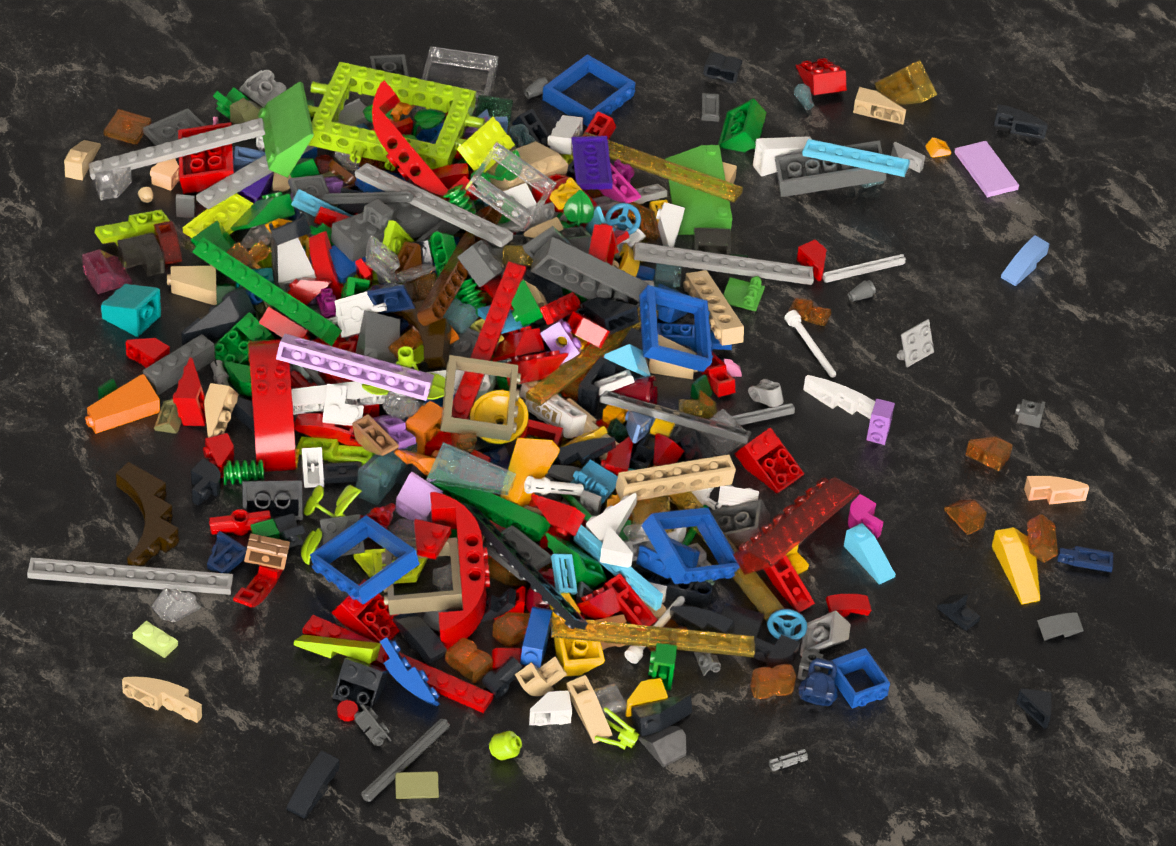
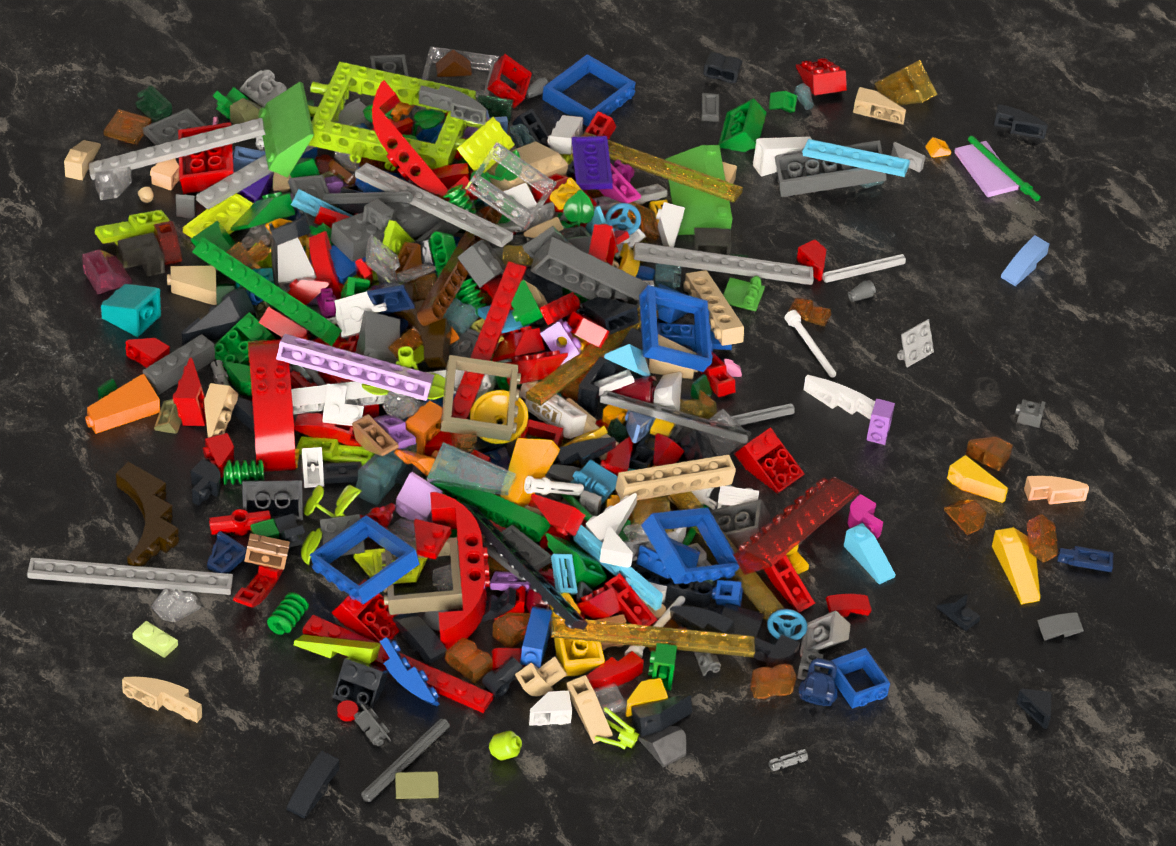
light grey piece [748,379,784,407] -> none
none -> clear green hinge [136,85,172,123]
none -> green piece [267,592,309,635]
none -> dark grey slope [419,86,487,125]
none -> reddish brown slope [436,50,472,77]
none -> red window [487,54,532,108]
none -> medium lavender slope [490,571,531,592]
none -> red slope [586,651,644,692]
none -> white slope [654,372,682,411]
none -> blue brick [712,580,743,607]
none -> green panel [769,91,797,113]
none -> yellow slope [947,455,1008,503]
none -> green bar [968,135,1041,202]

